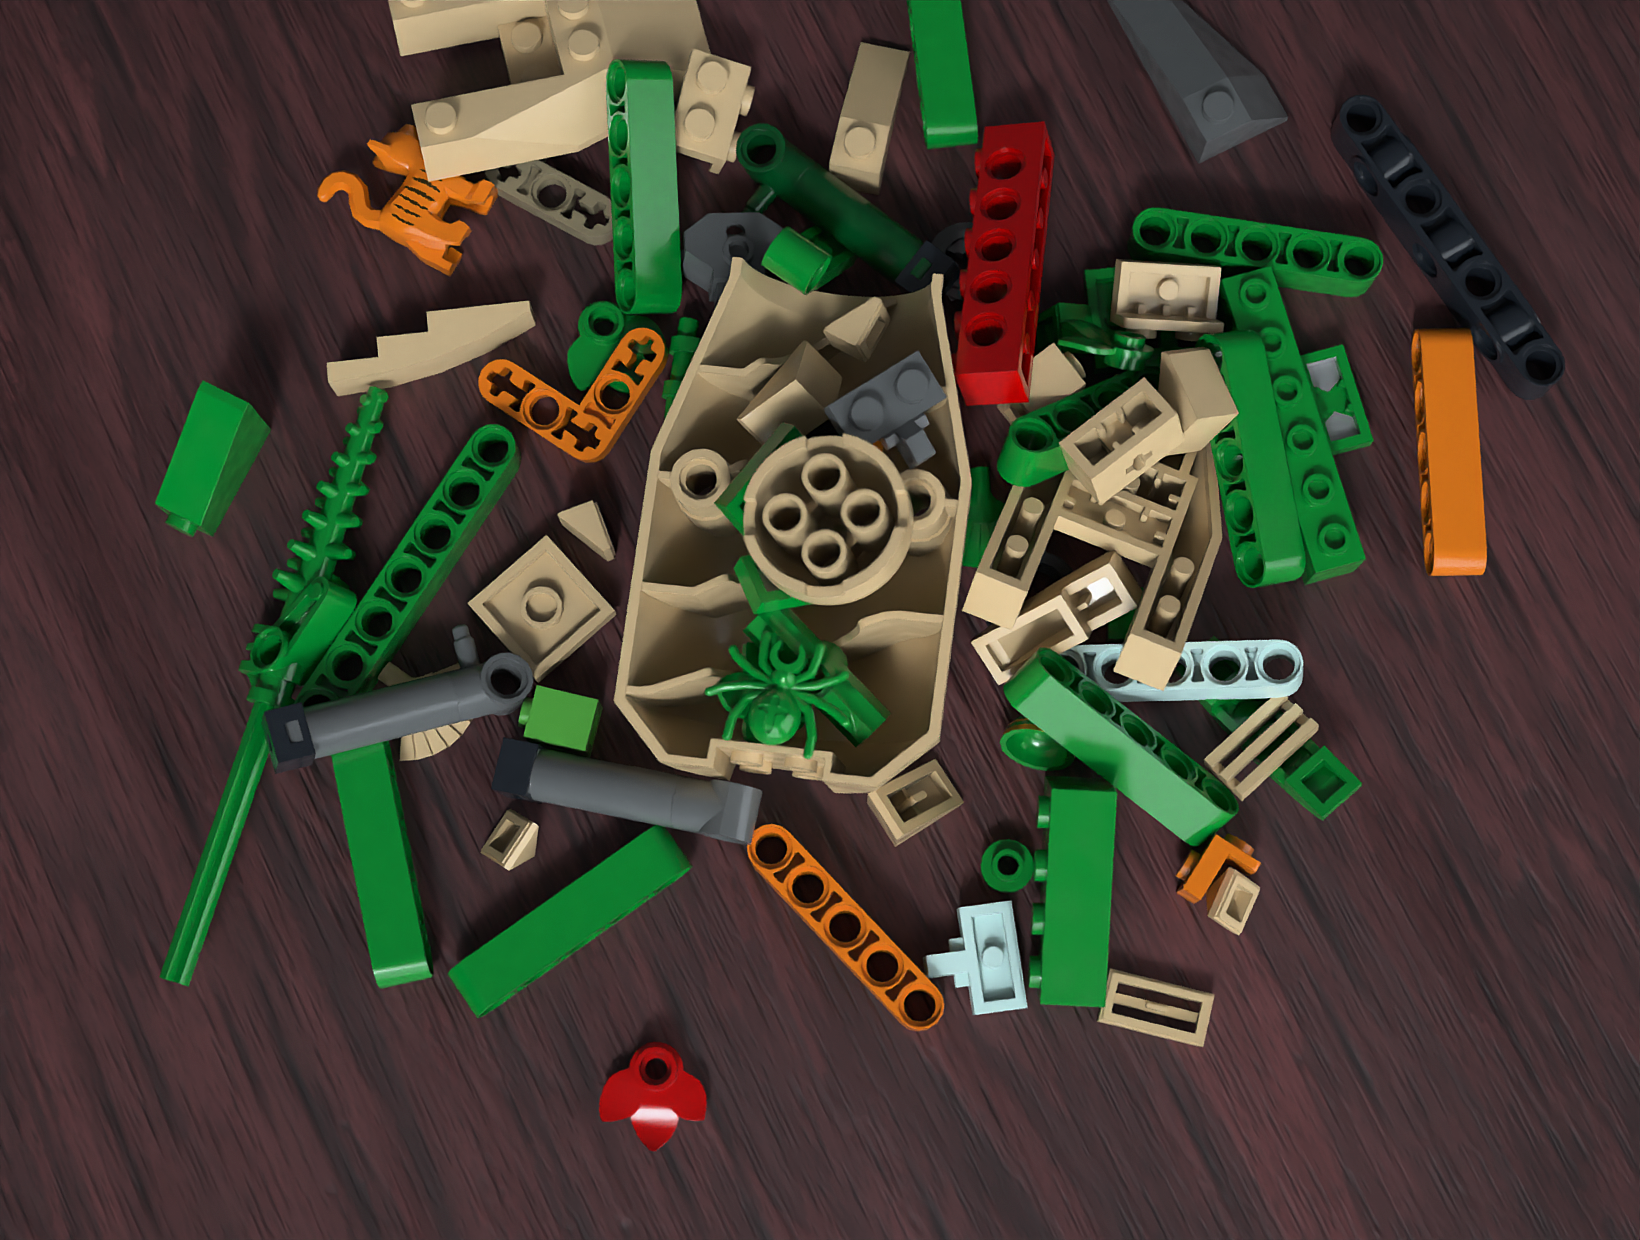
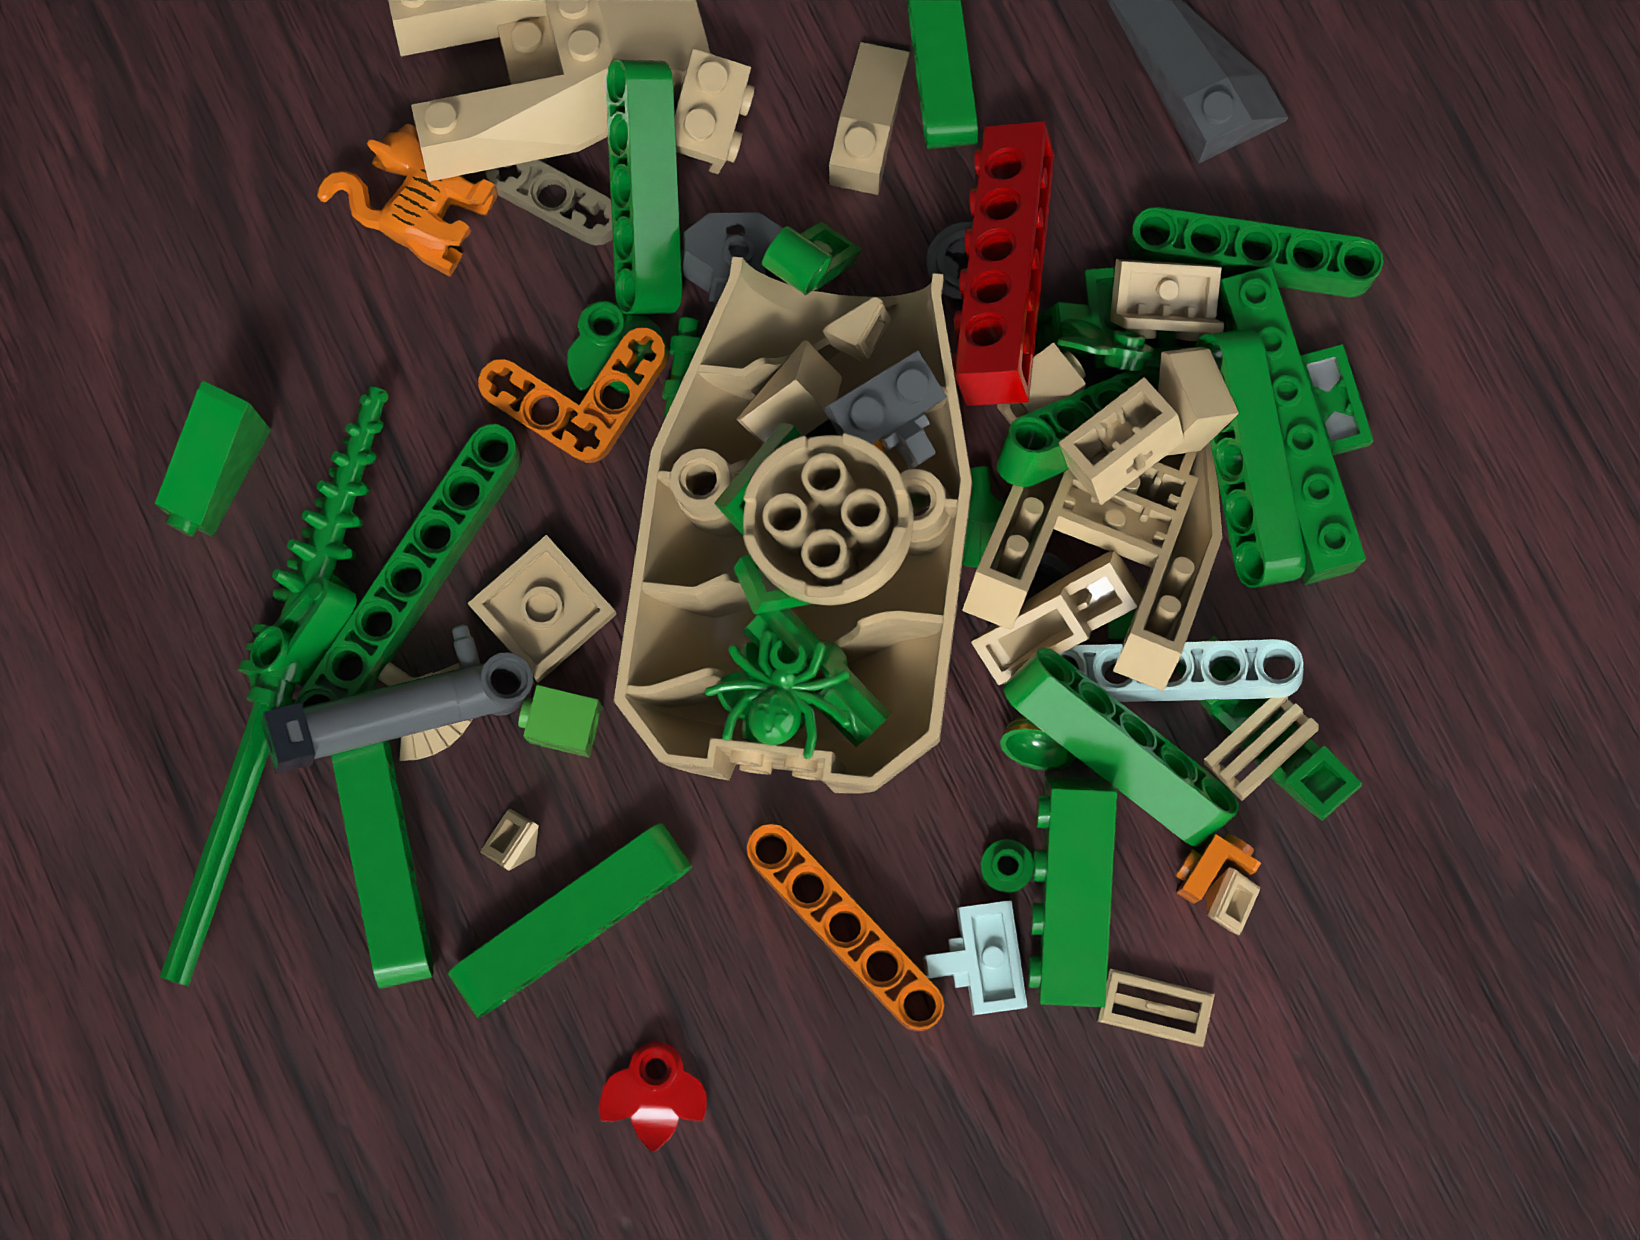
tan slope [327,301,536,396] -> none
dark grey piece [491,737,763,845] -> none
tan slope [557,500,616,561] -> none
dark green piece [736,123,960,299] -> none
tan slope [867,759,964,847] -> none
black beam [1330,95,1565,400] -> none
orange beam [1411,328,1487,576] -> none

